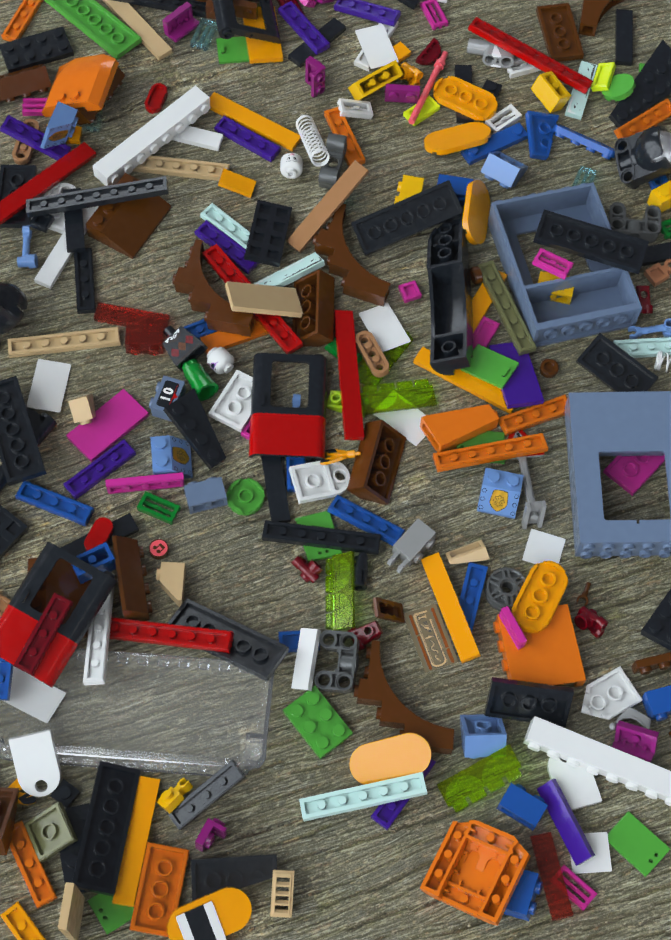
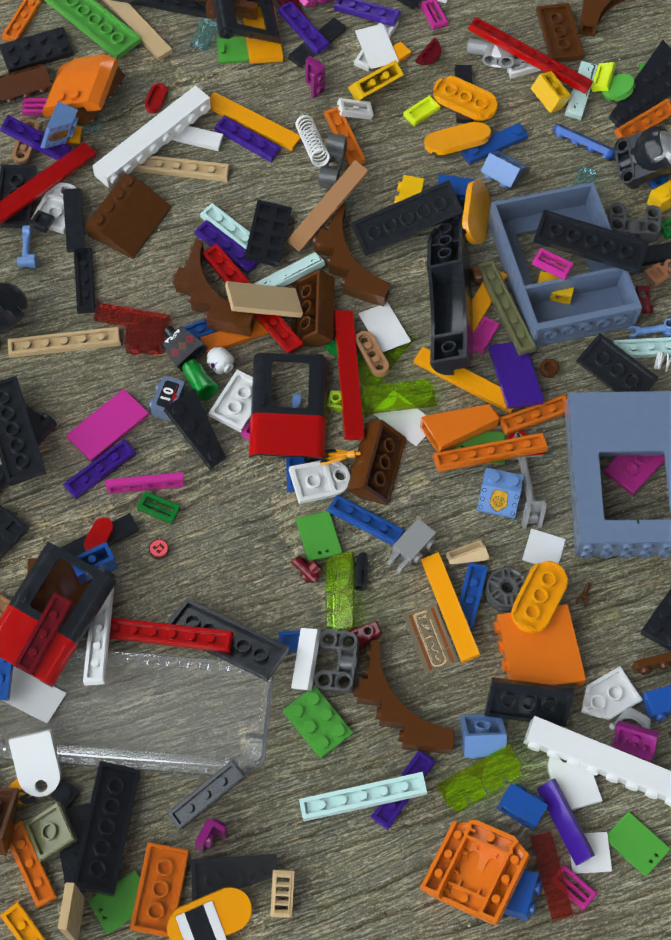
blue tile [15,481,94,527] -> none
black plate [26,176,169,218] -> none
white sticker [27,359,71,412] -> none
white tile [34,206,99,289] -> none
tan slope [68,393,96,425] -> none
reddish brown slope [112,535,153,621] -> none
light orange tile [112,776,160,907] -> none
medium blue slope [150,435,193,479] -> none
tan slope [156,562,186,607] -> none
yellow plate [156,777,193,814] -> none
magenta bracket [162,2,200,42] -> none
sand blue brick [184,477,228,514] -> none
light orange tile [217,169,256,198] -> none
bright green tile [227,478,265,516] -> none
black tile [261,456,291,523] -> none
black tile [262,520,381,555] -> none
white head [280,153,303,179] -> none
light orange tile [349,732,432,785] -> none
reddish brown slope [372,597,405,624] -> none
magenta bracket [385,84,420,103] -> none
dark pink tile [398,280,422,303] -> none
light orange plate [399,62,423,86] -> none
coral bar [408,51,448,125] -> none
bright green container [460,344,519,389] -> none
black plate [482,79,502,99] -> none
white tile [485,104,522,134] -> none
dark pink tile [498,606,527,650] -> none
blue wing [525,111,559,160] -> none
dark red plate [574,606,609,639] -> none
black tile [615,9,633,66] -> none

